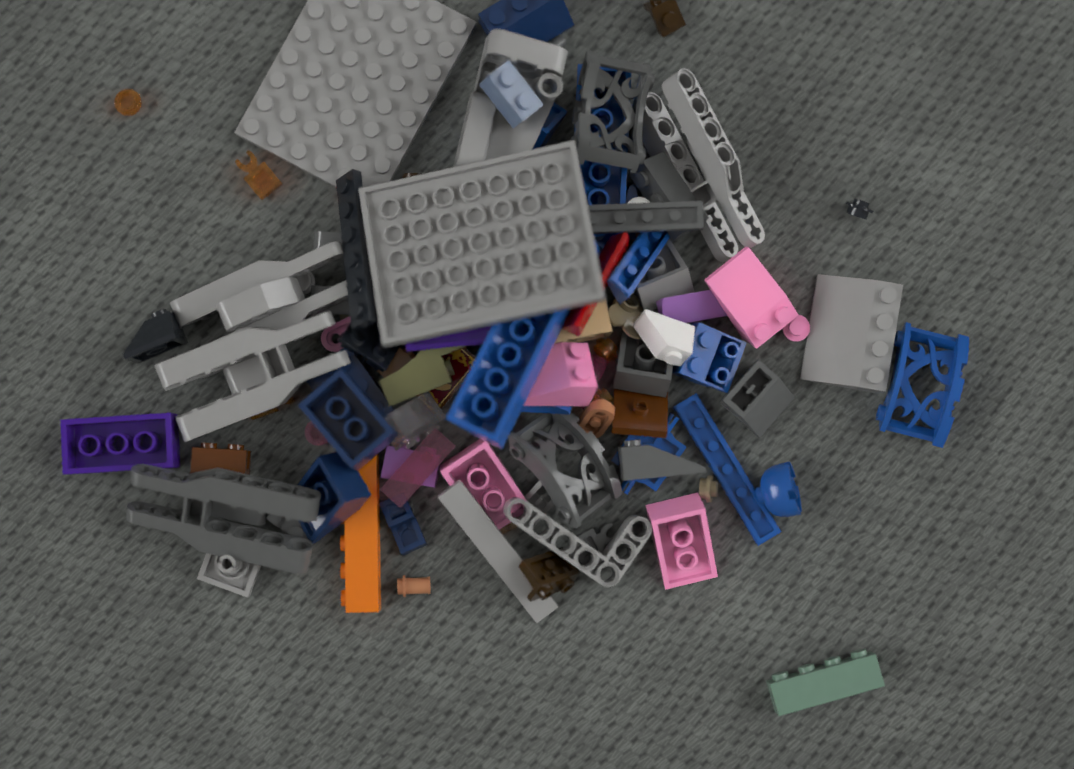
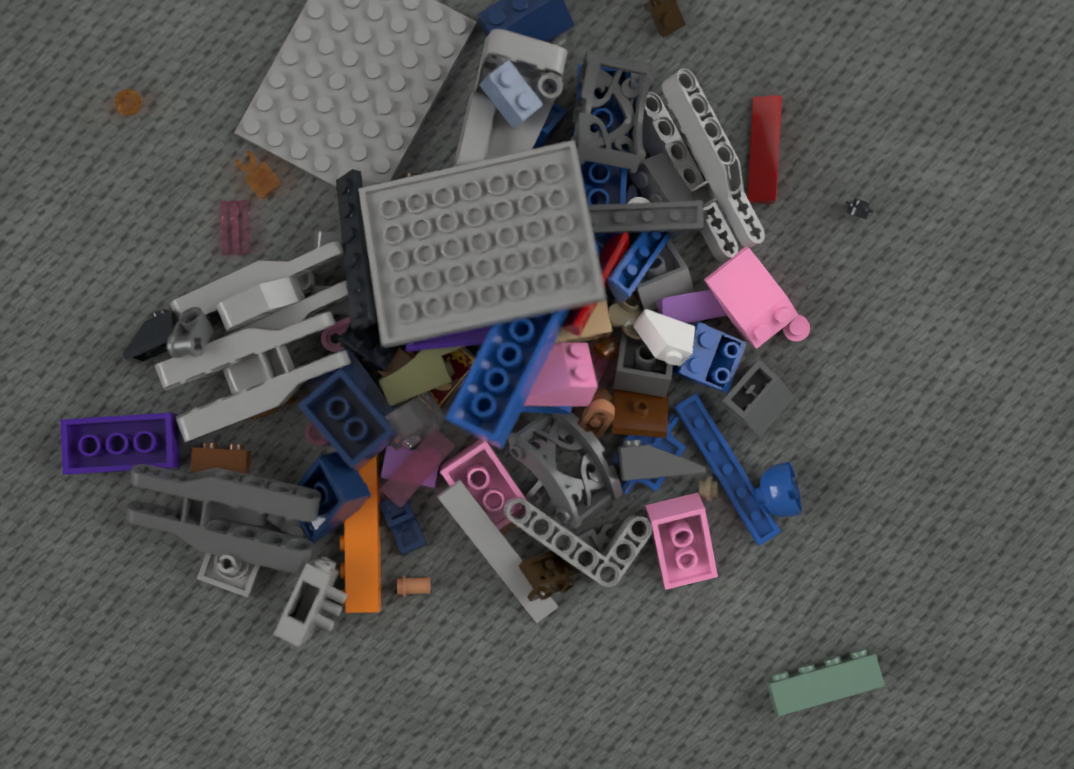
light grey slope [800,274,903,394] -> none
blue fence [876,322,969,448] -> none
none -> dark grey piece [167,307,214,358]
none -> clear pink tile [220,200,251,256]
none -> light grey piece [273,557,347,647]
none -> red slope [747,95,782,204]

